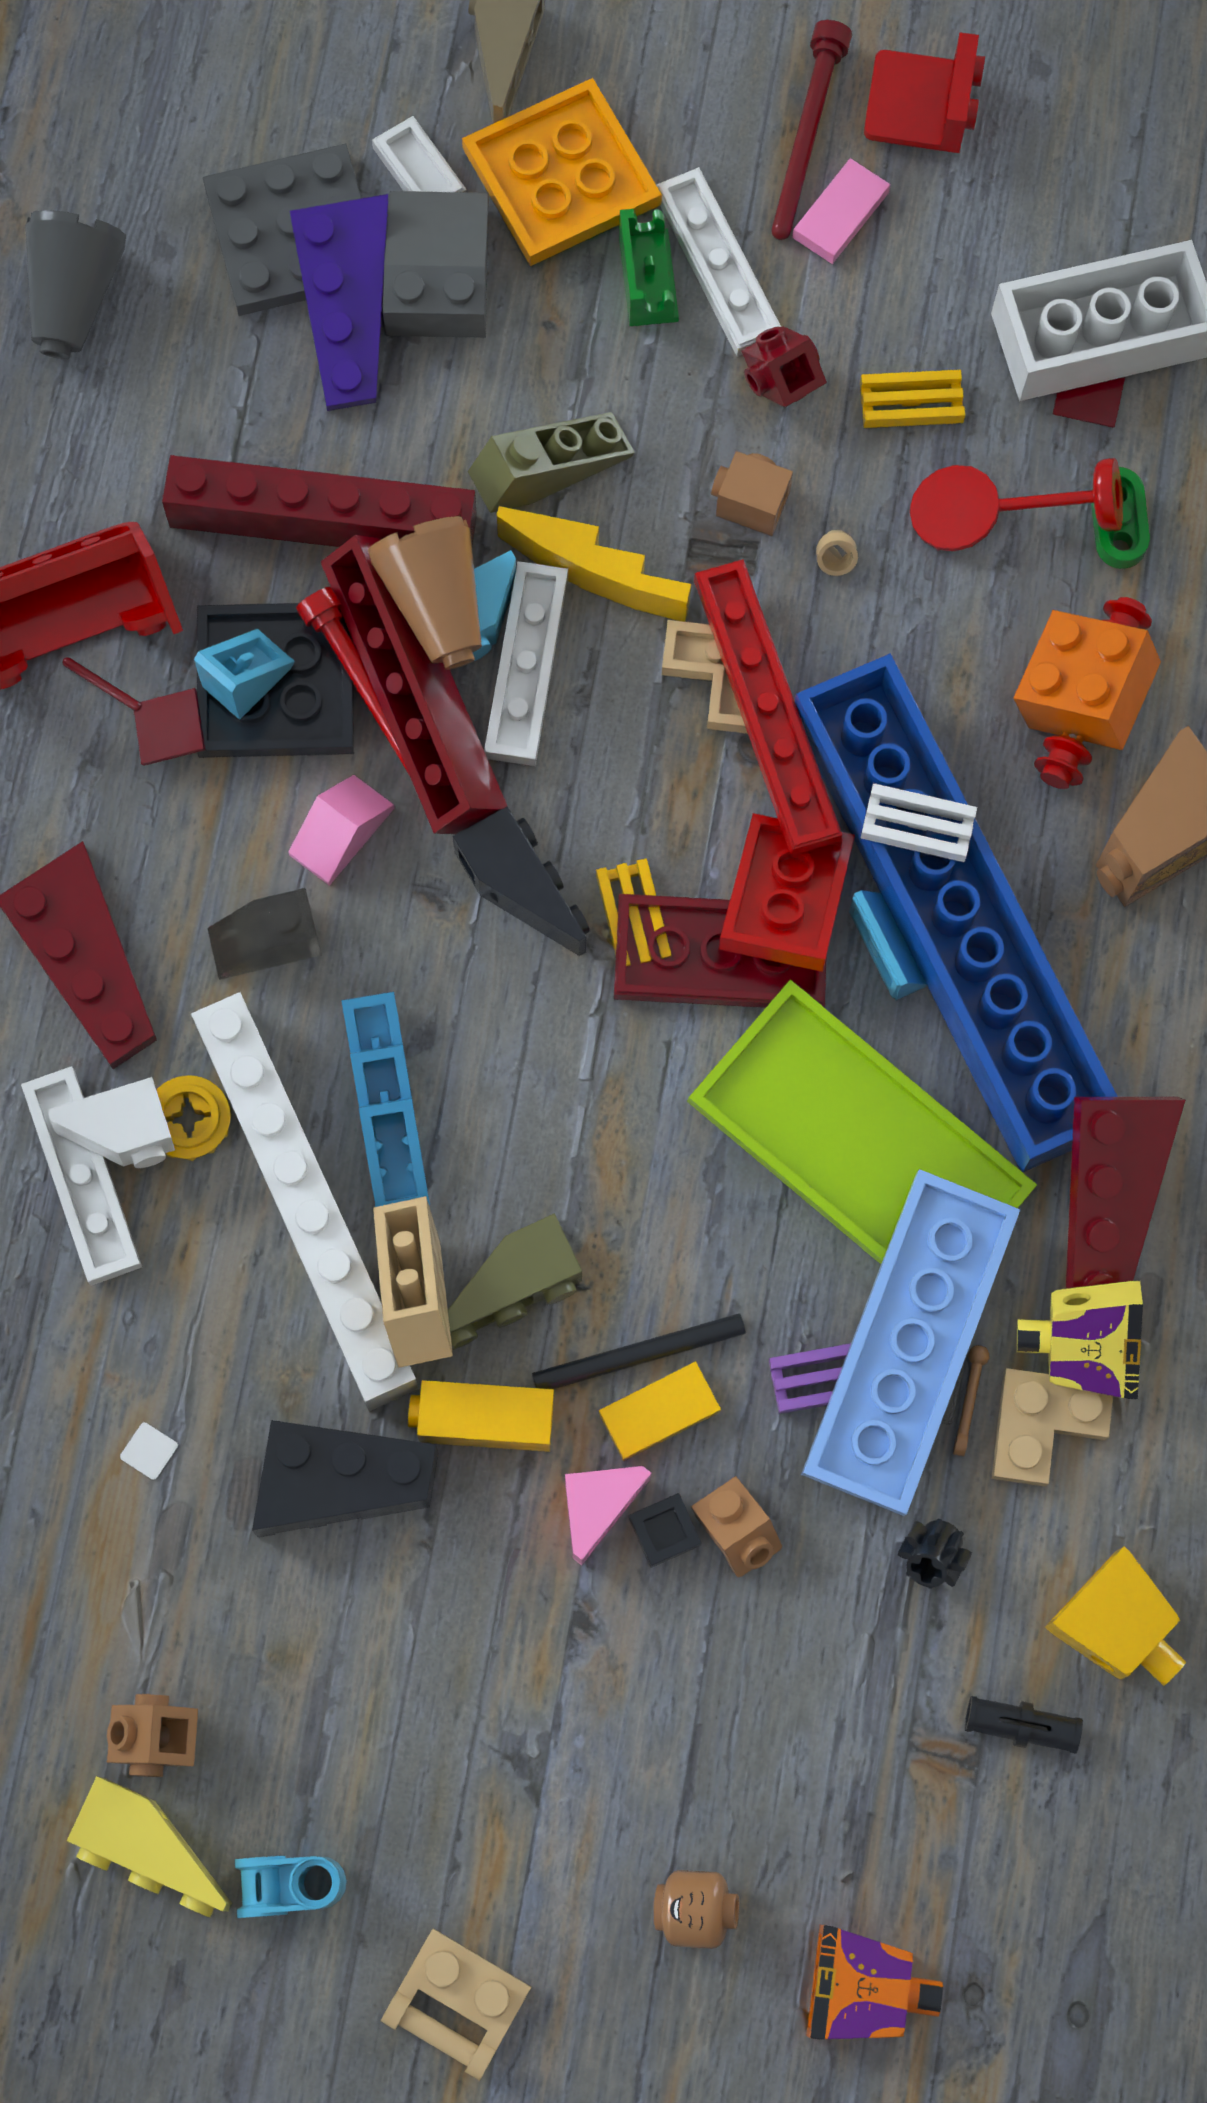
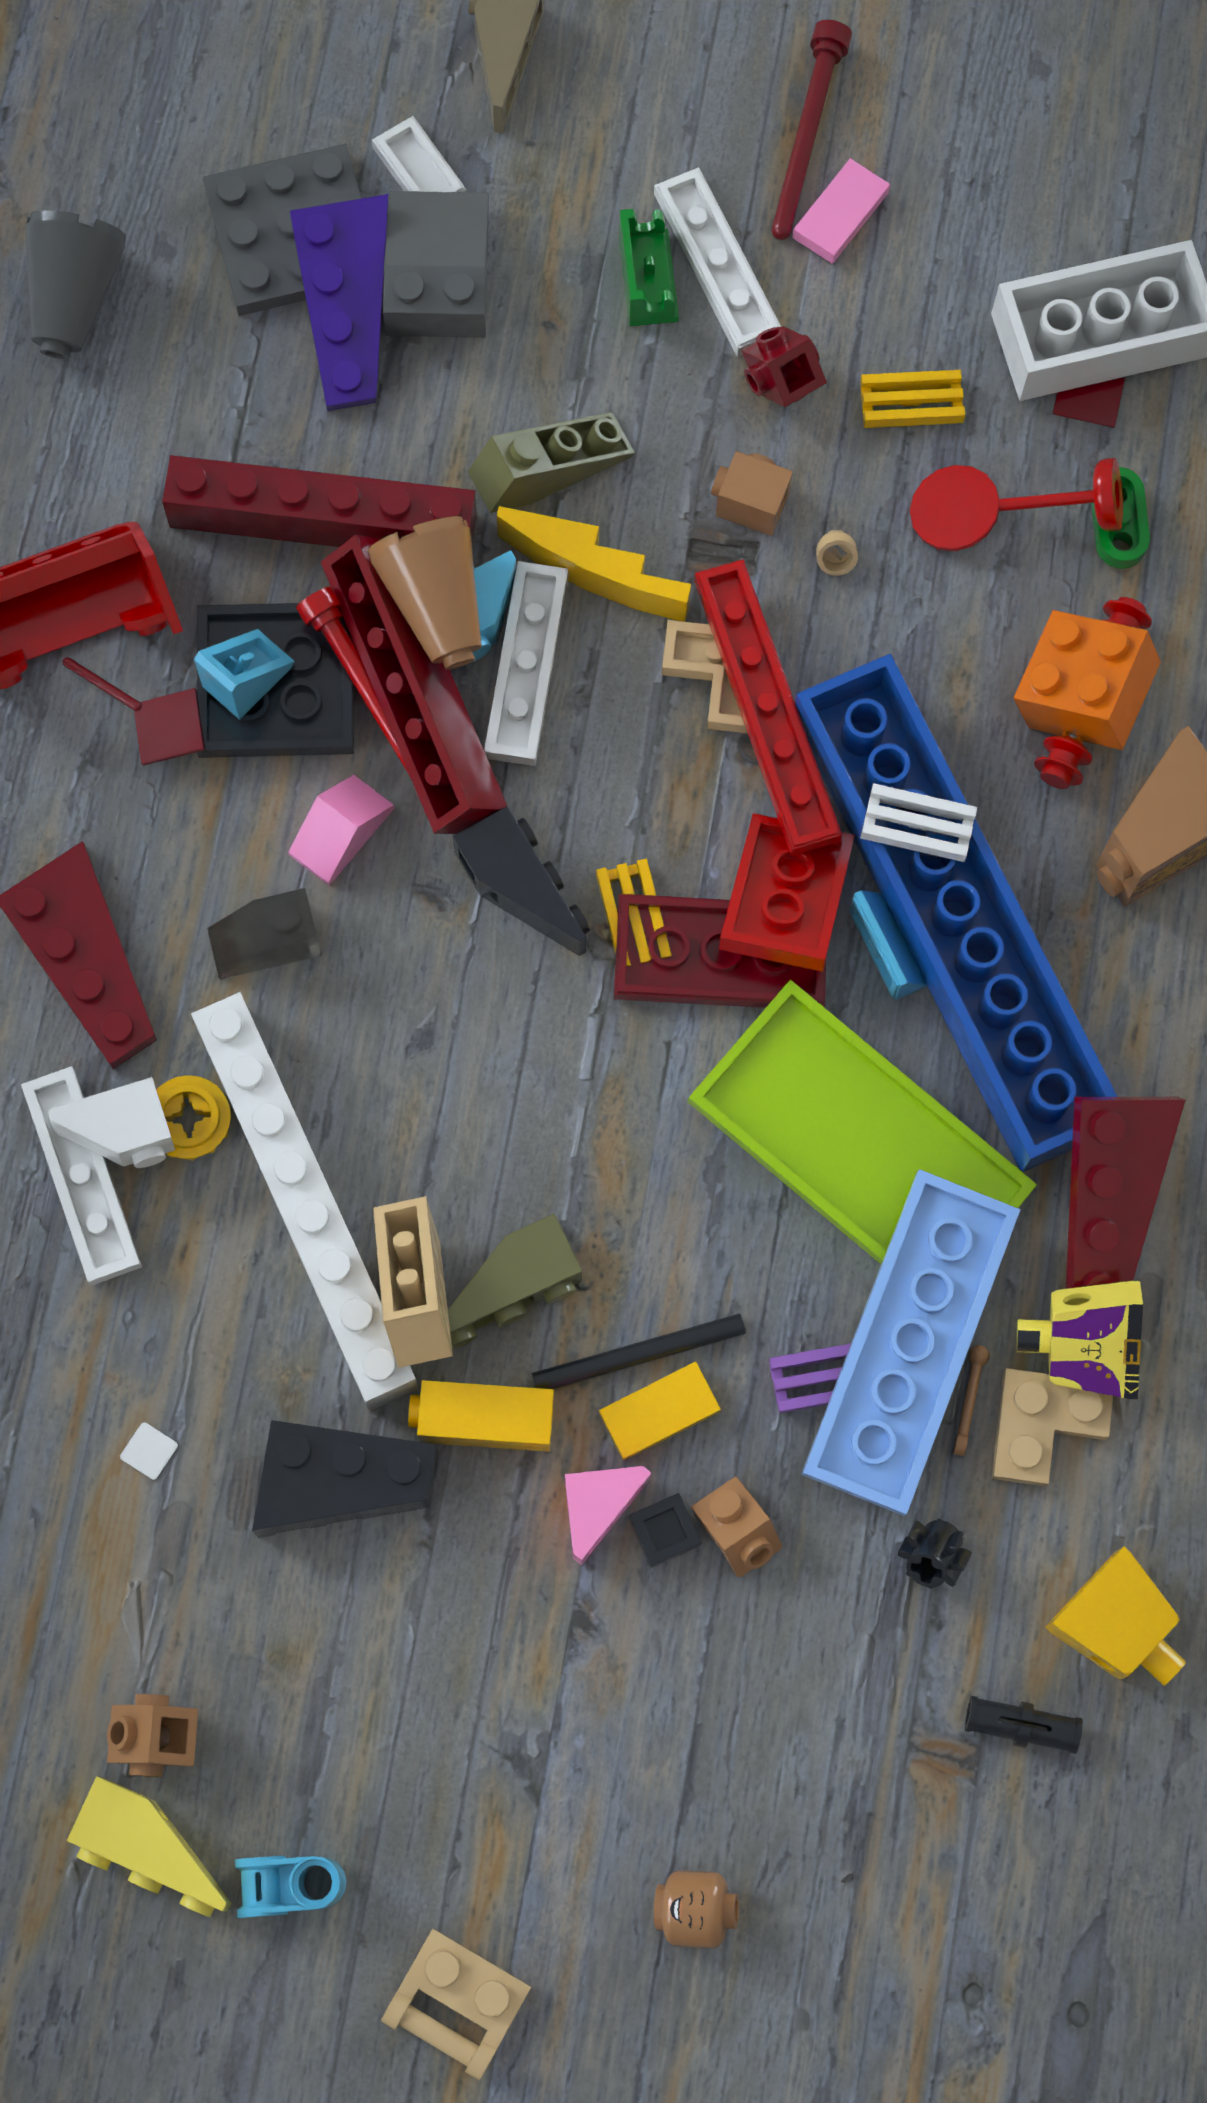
dark azure slope [341,991,430,1207] -> none
light orange plate [462,78,662,266] -> none
torso [806,1925,943,2040] -> none
red bracket [864,32,985,153] -> none

